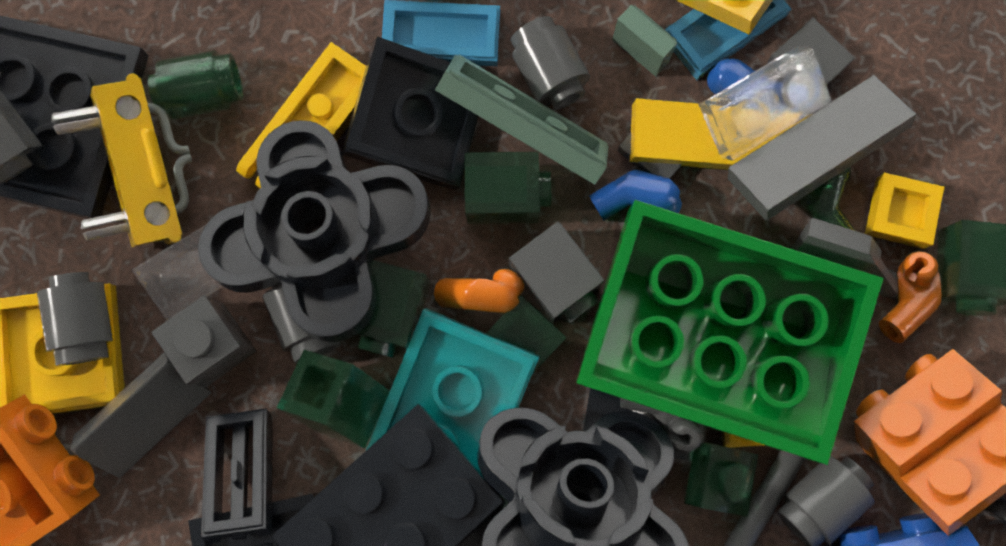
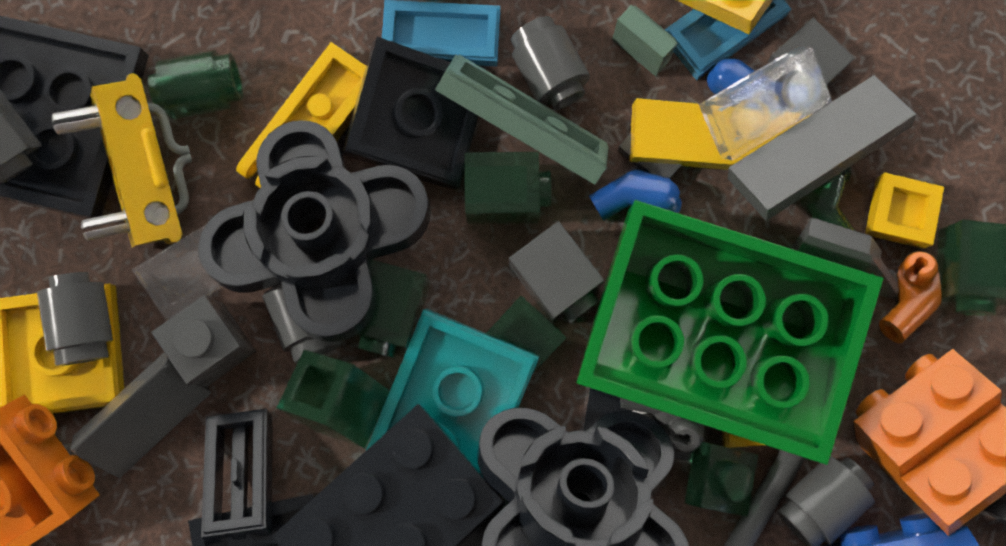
orange arm [434,269,525,313] -> none

